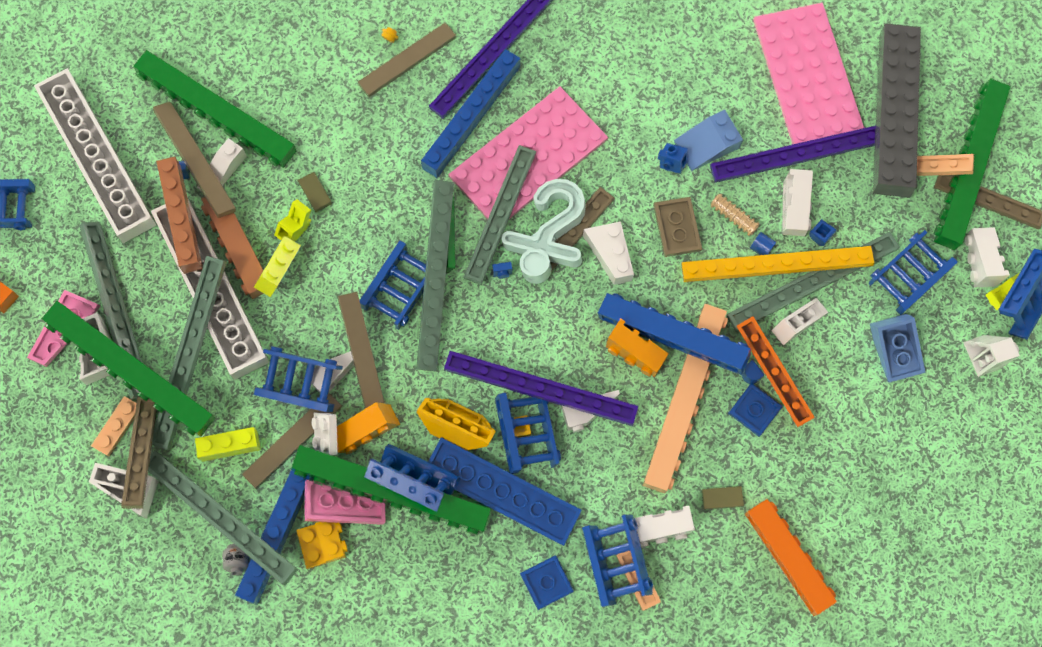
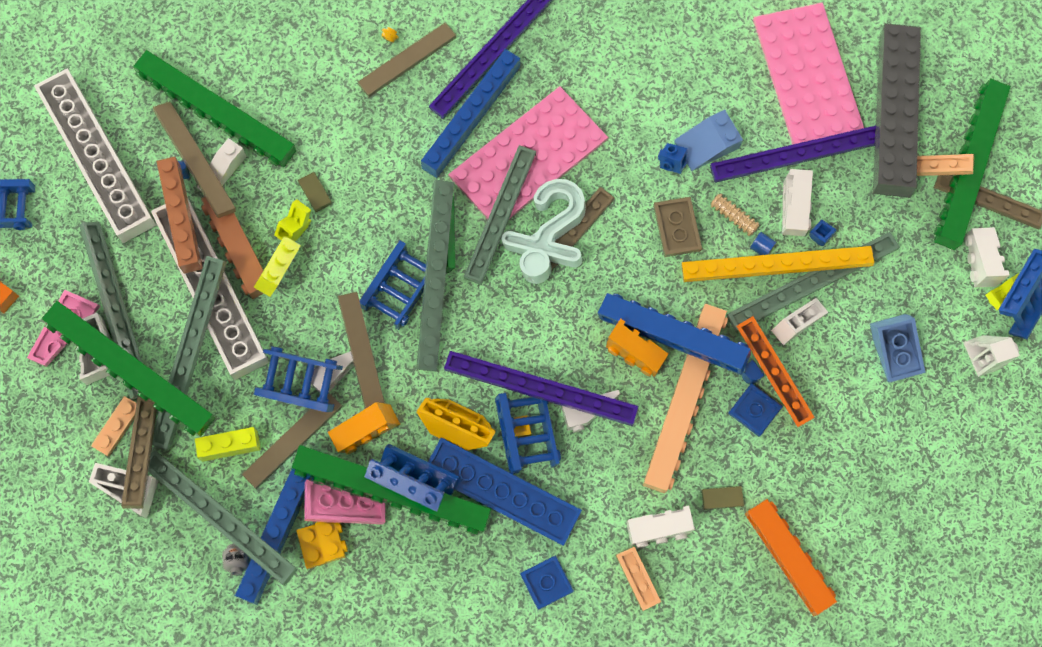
white plate [312,412,338,455] -> none
blue plate [492,262,512,279] -> none
blue fence [582,515,653,607] -> none
white wedge [583,222,634,285] -> none
blue fence [868,230,958,315] -> none

